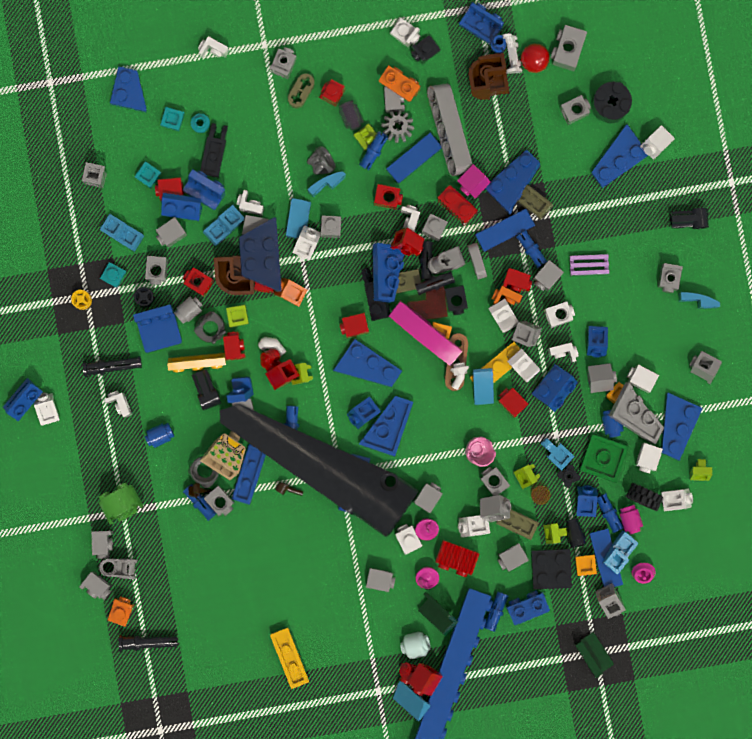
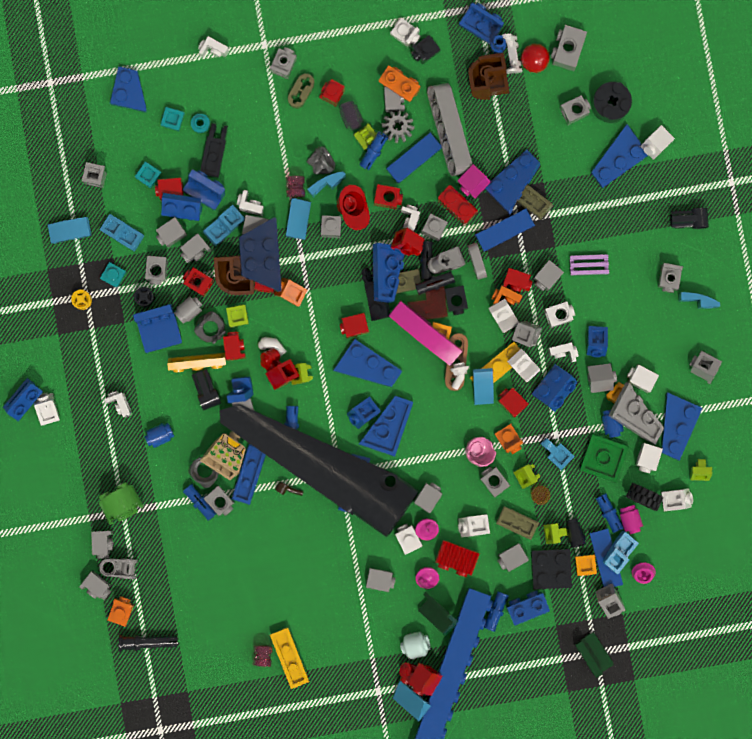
black pin [83,356,142,378] -> none
dark brown hand [188,483,212,497] -> none
white bracket [292,226,321,260] -> none
light grey brick [480,495,511,522] -> none
blue pin [516,230,548,268] -> none
black plate [558,465,581,488] -> none
blue bracket [576,485,598,517] -> none
none -> dark azure slope [48,217,91,244]
none -> light grey brick [180,234,211,263]
none -> clear pink wheel [252,645,273,667]
none -> clear pink wheel [286,176,305,198]
none -> red piece [337,185,370,230]
none -> orange bracket [494,424,523,455]

